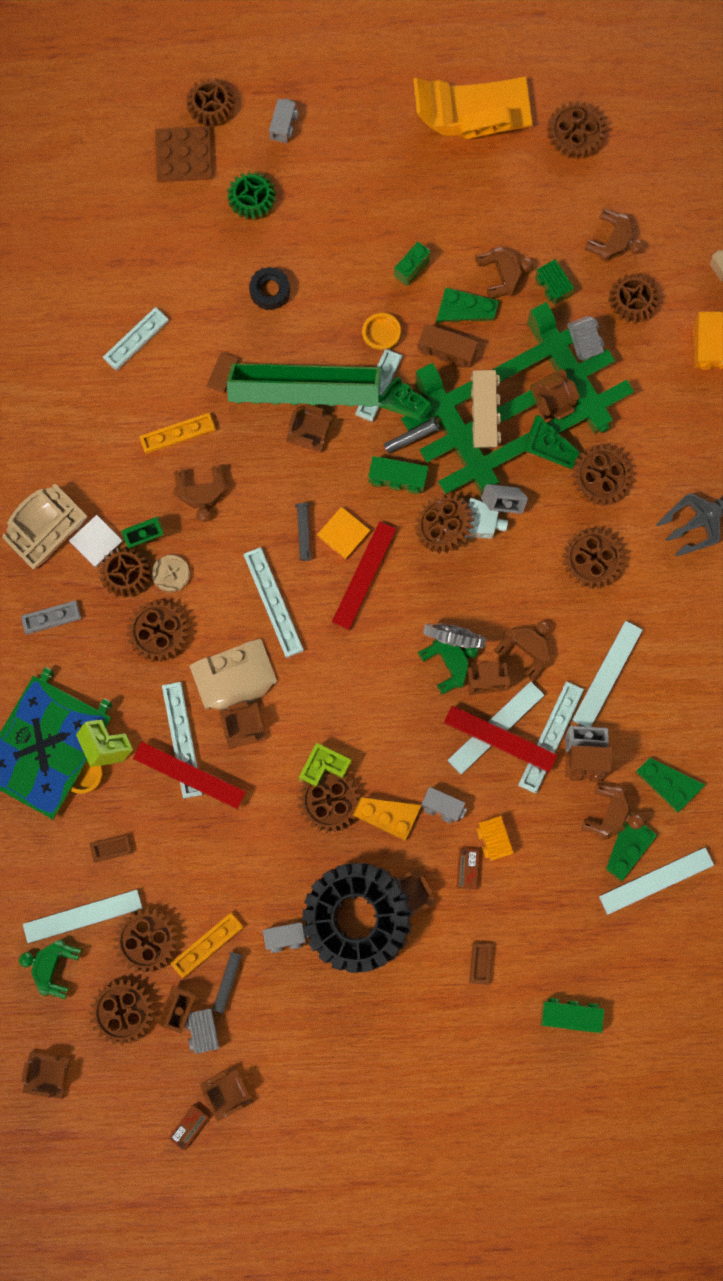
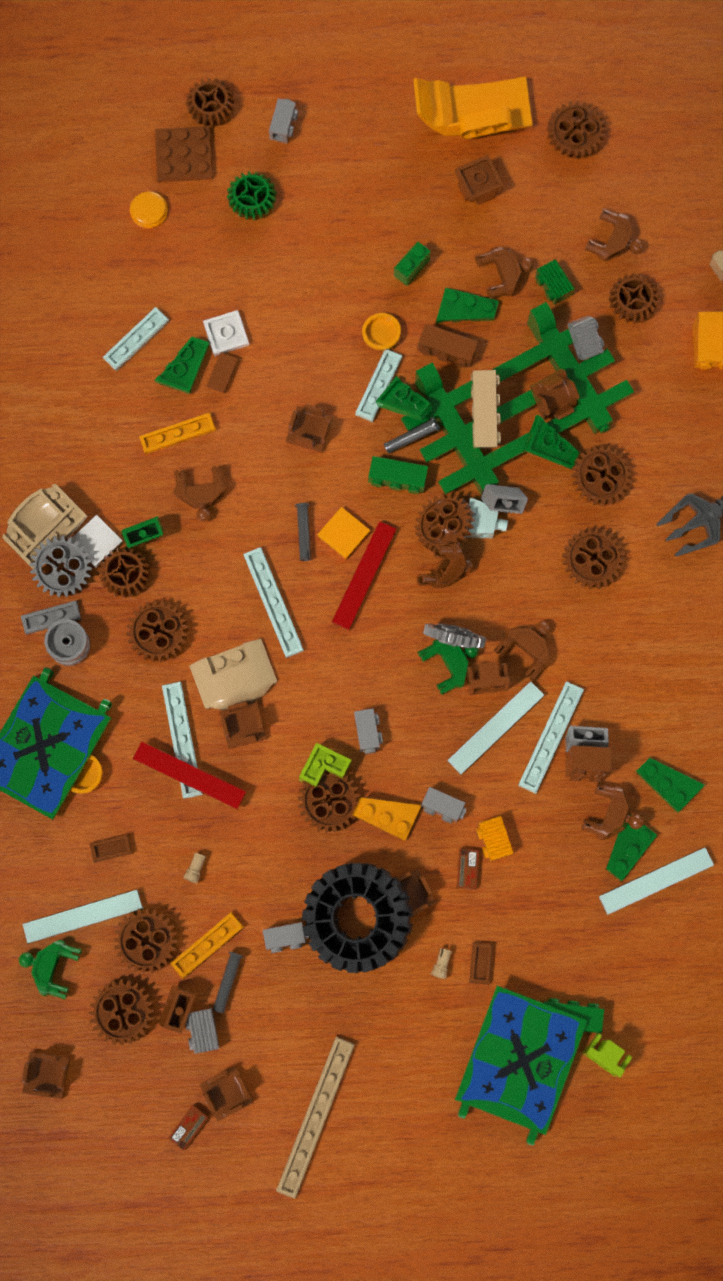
lime panel [76,720,133,767] -> none
tan tile [152,555,190,593] -> none
green piece [227,363,381,407] -> none
black tyre [249,267,290,310] -> none
red tile [443,706,558,773] -> none
light aqua tile [572,621,642,728] -> none
none -> light grey gear [29,535,92,597]
none -> light grey wheel [44,620,90,666]
none -> light orange piece [130,191,168,228]
none -> green wing [155,337,210,394]
none -> tan pin [183,853,206,884]
none -> white tile [203,310,249,356]
none -> tan tile [276,1037,355,1199]
none -> light grey brick [354,709,383,755]
none -> dark orange connector [417,543,474,588]
none -> tan pin [431,948,452,979]
none -> dark orange panel [455,155,504,205]
none -> flag [455,985,588,1146]
none -> lime panel [582,1033,632,1078]

